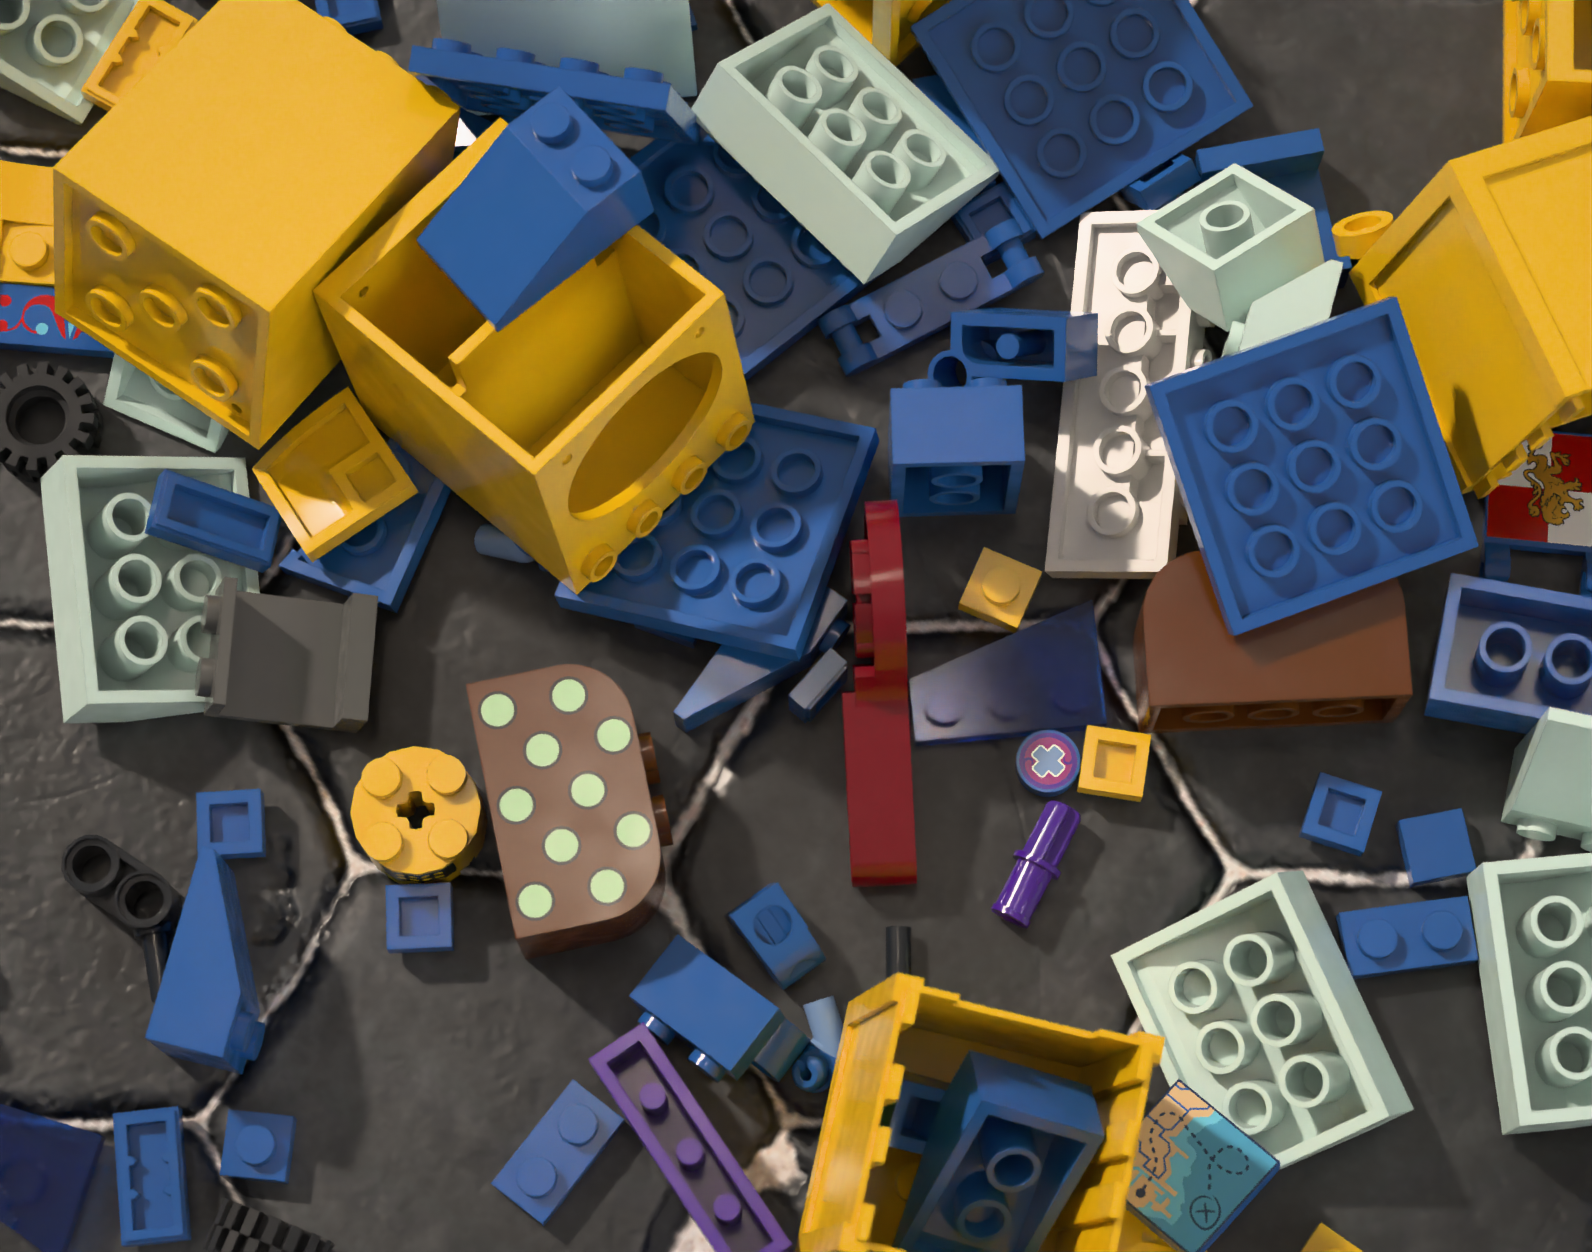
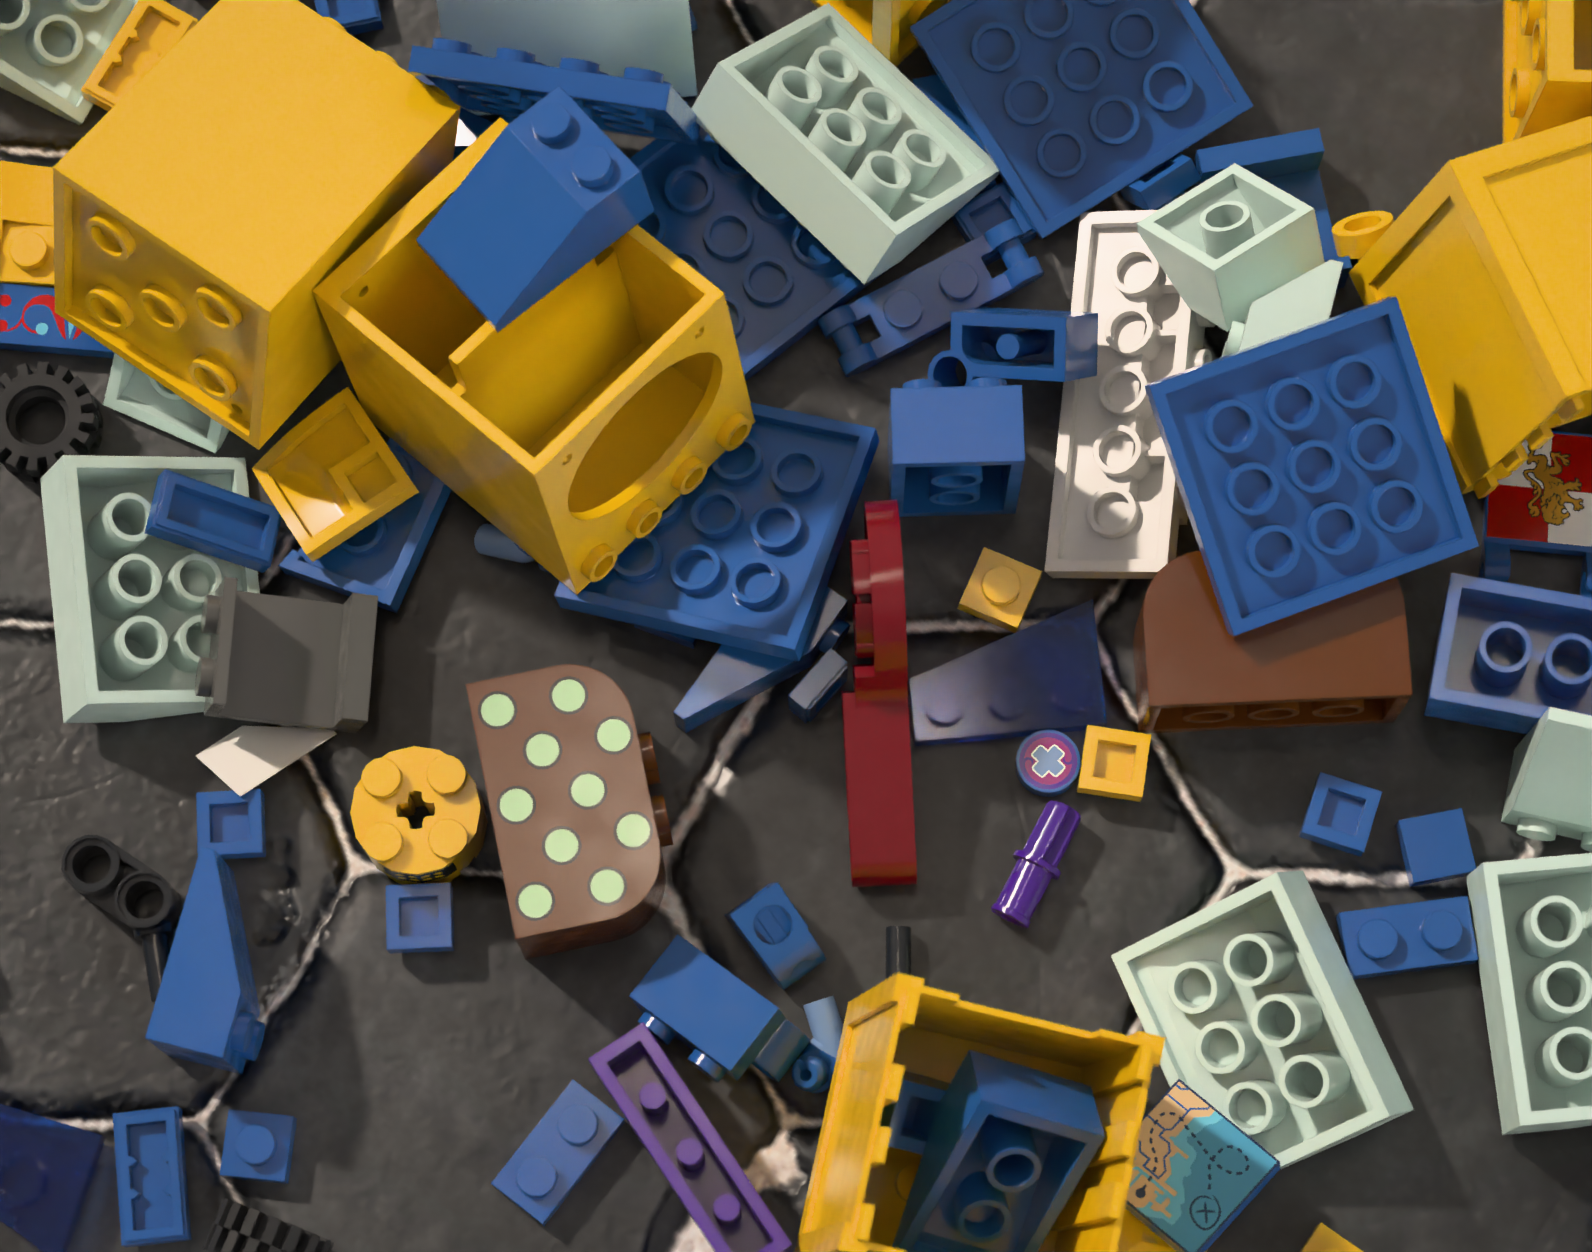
none -> white sticker [196,726,337,797]

